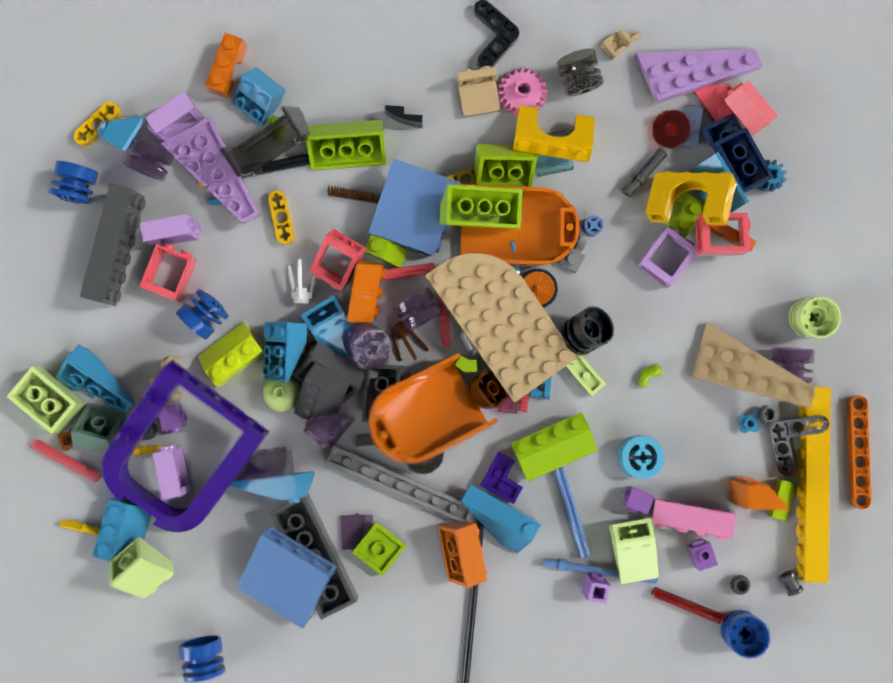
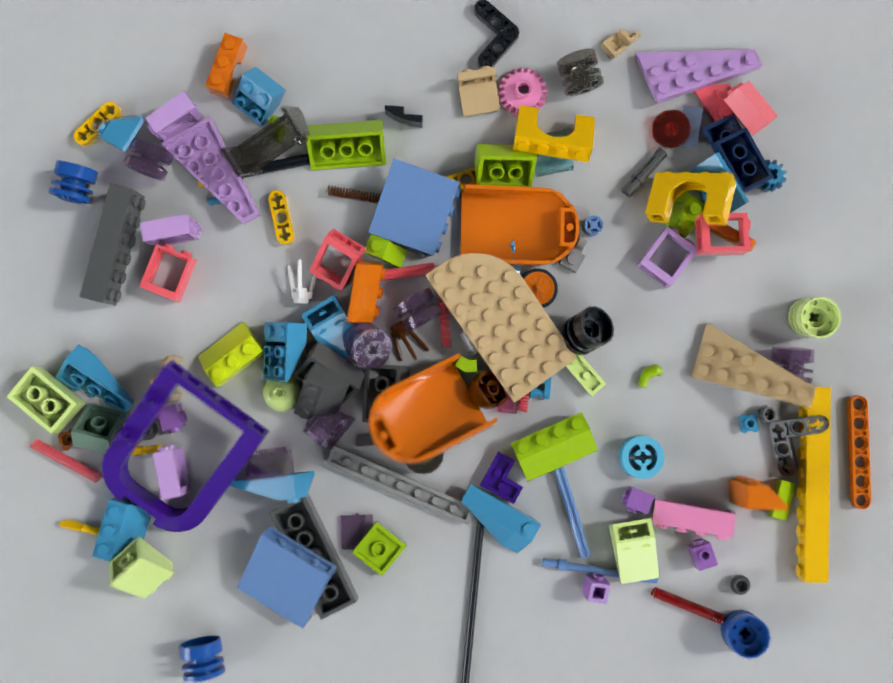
blue wheel [176,289,229,340] -> none
orange slope [437,521,487,588] -> none
lime slope [439,184,523,228] -> none
dark grey bush [778,570,804,596] -> none

